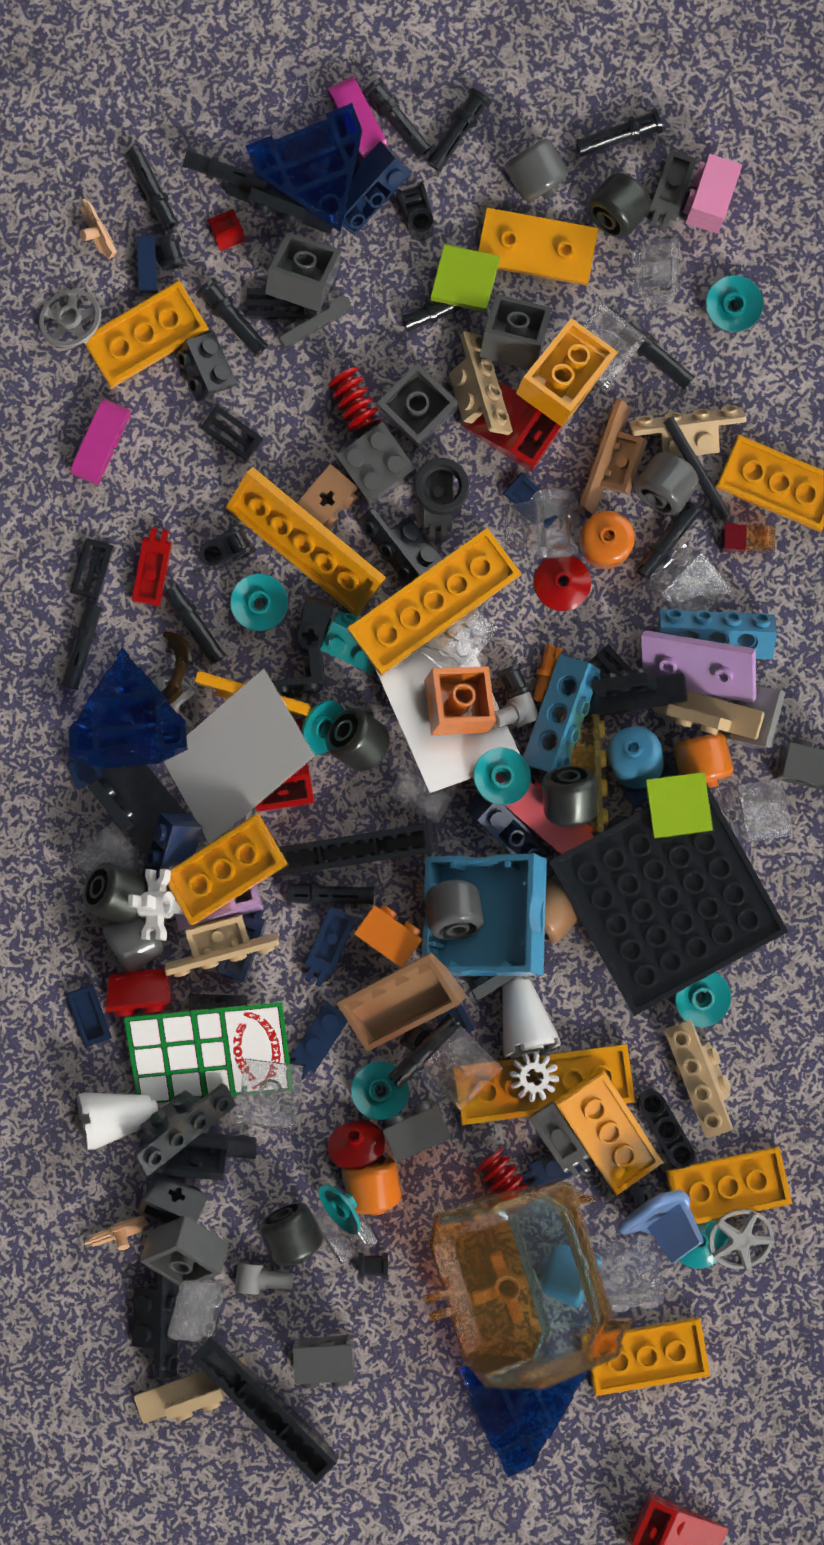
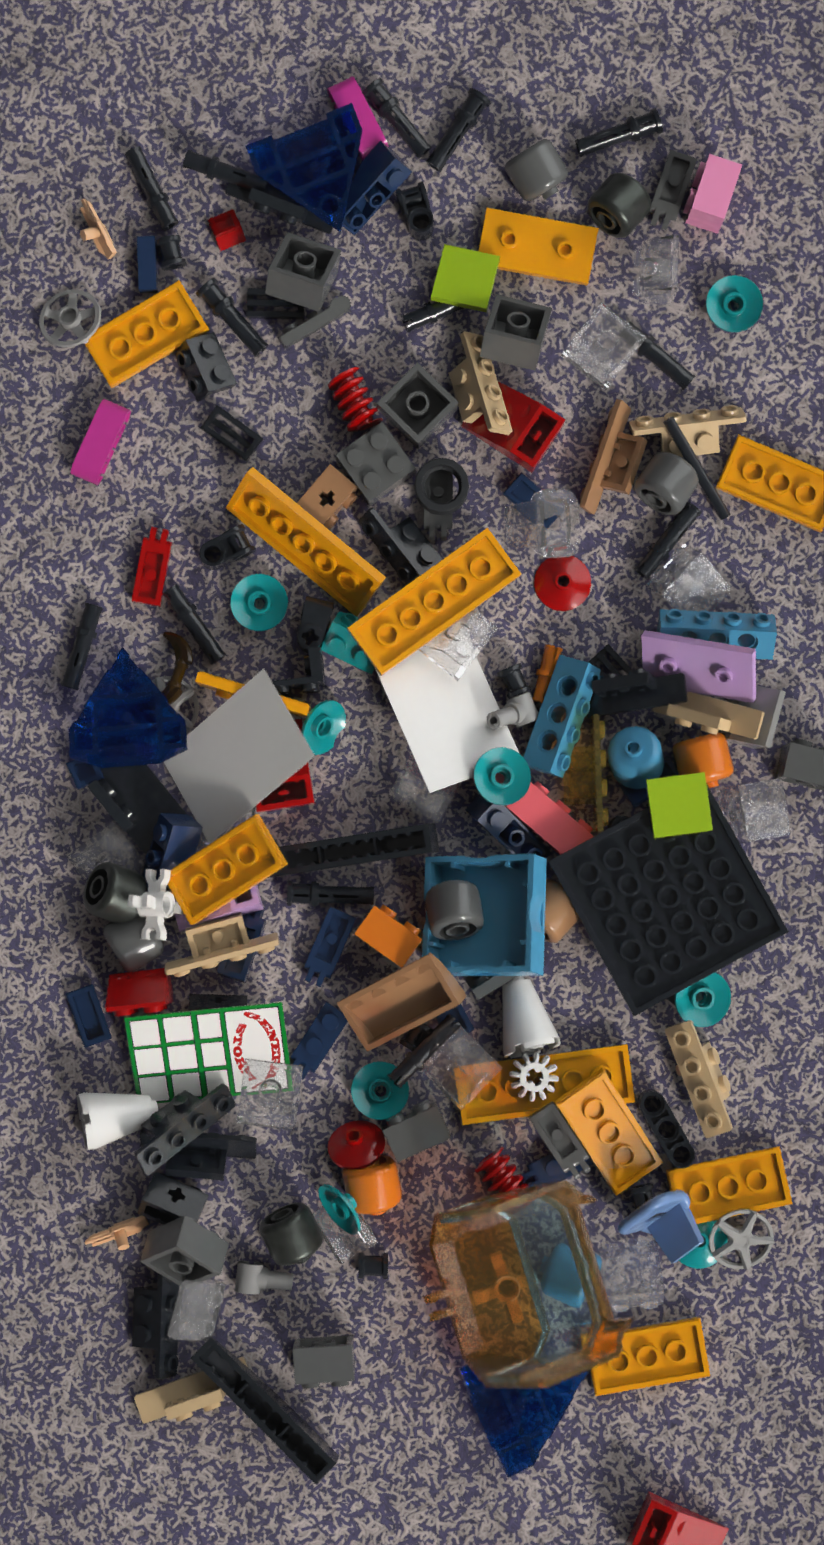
black tile [70,538,114,601] -> none
pearl dark grey head [325,708,390,772] -> none
orange brick [424,666,496,735] -> none
light orange slope [516,318,618,427] -> none
pearl dark grey head [542,765,599,827] -> none
orange head [578,511,635,569] -> none
leg [721,523,776,553] -> none

